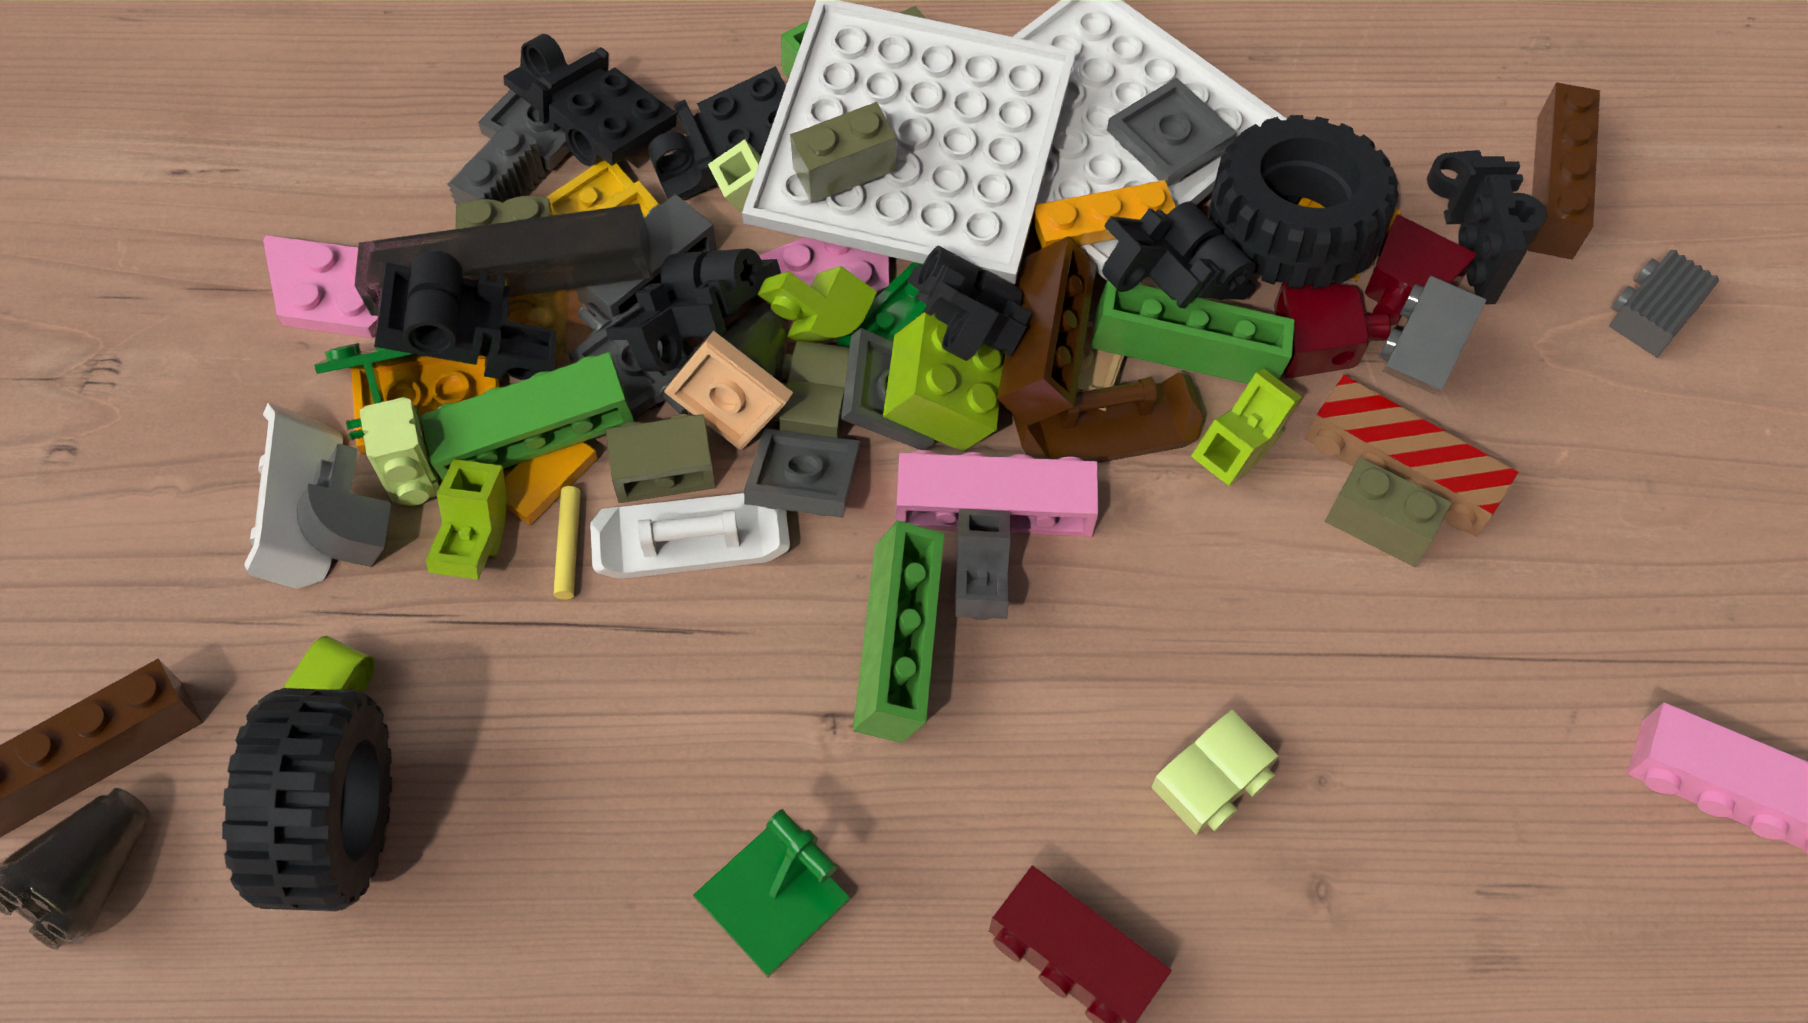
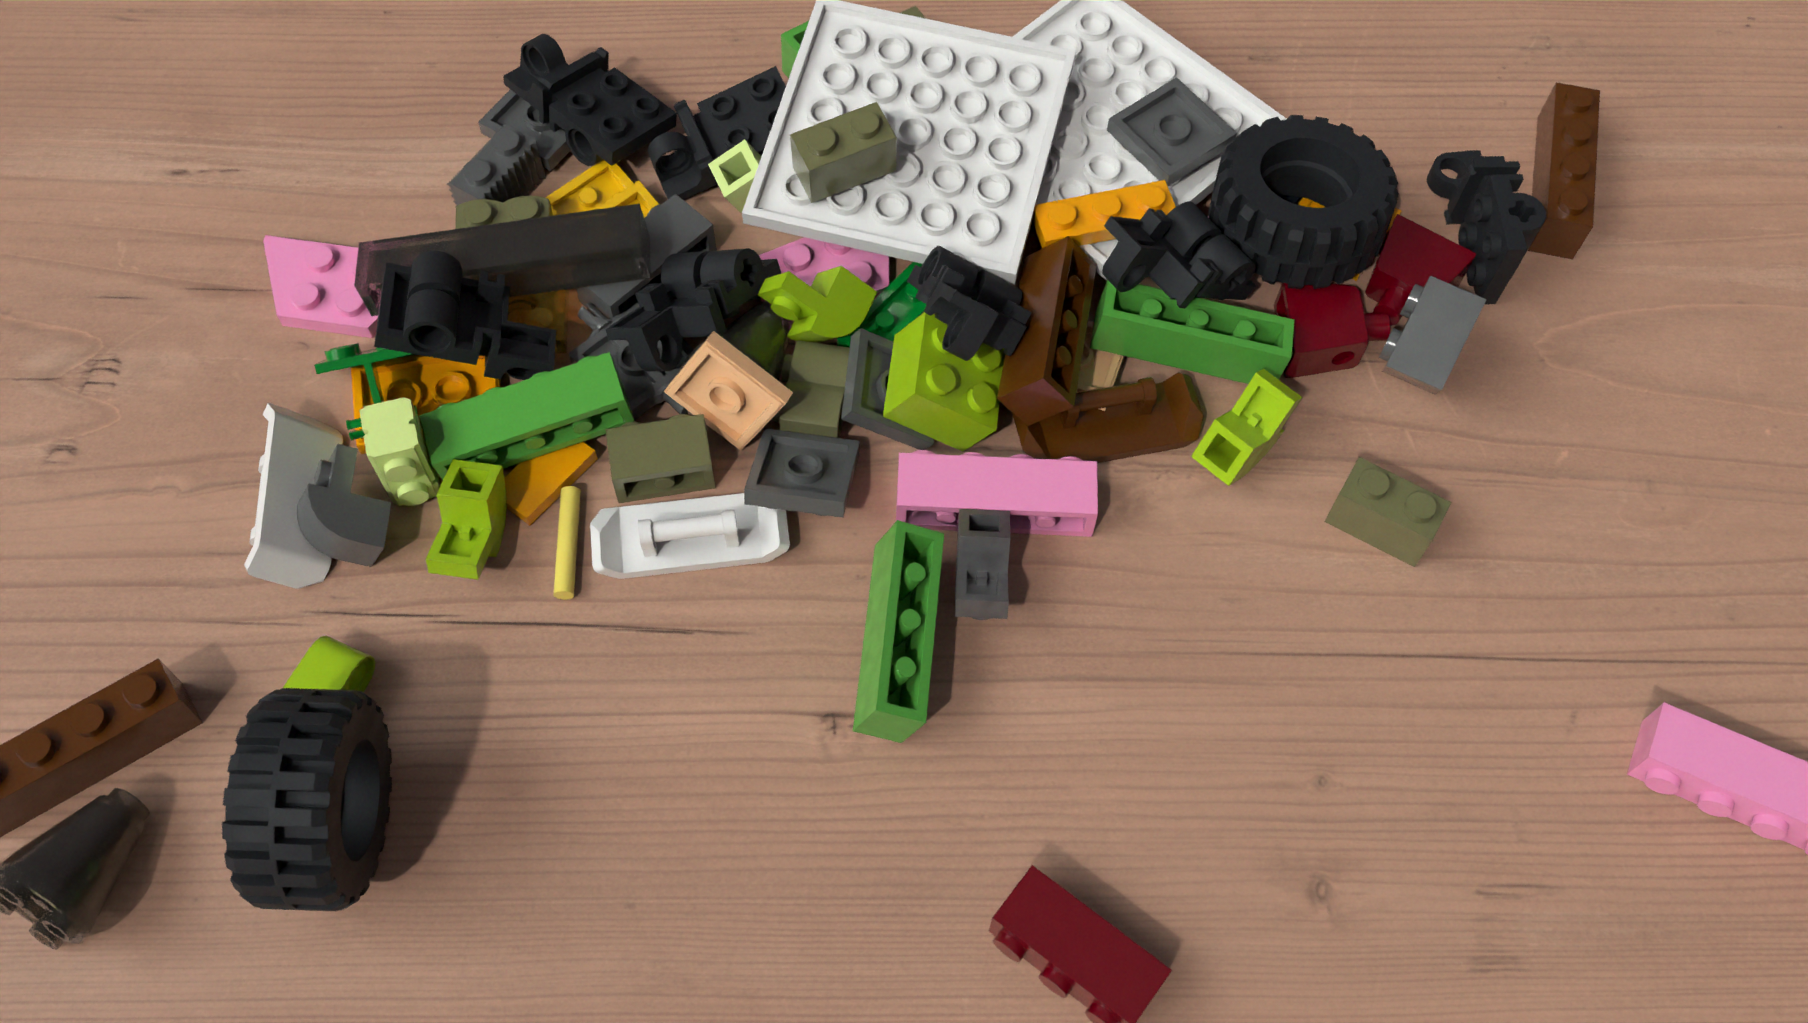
green plate [693,809,850,978] -> none
yellowish green brick [1151,710,1278,835] -> none
medium nougat brick [1305,374,1519,537] -> none
dark grey brick [1609,250,1720,358] -> none

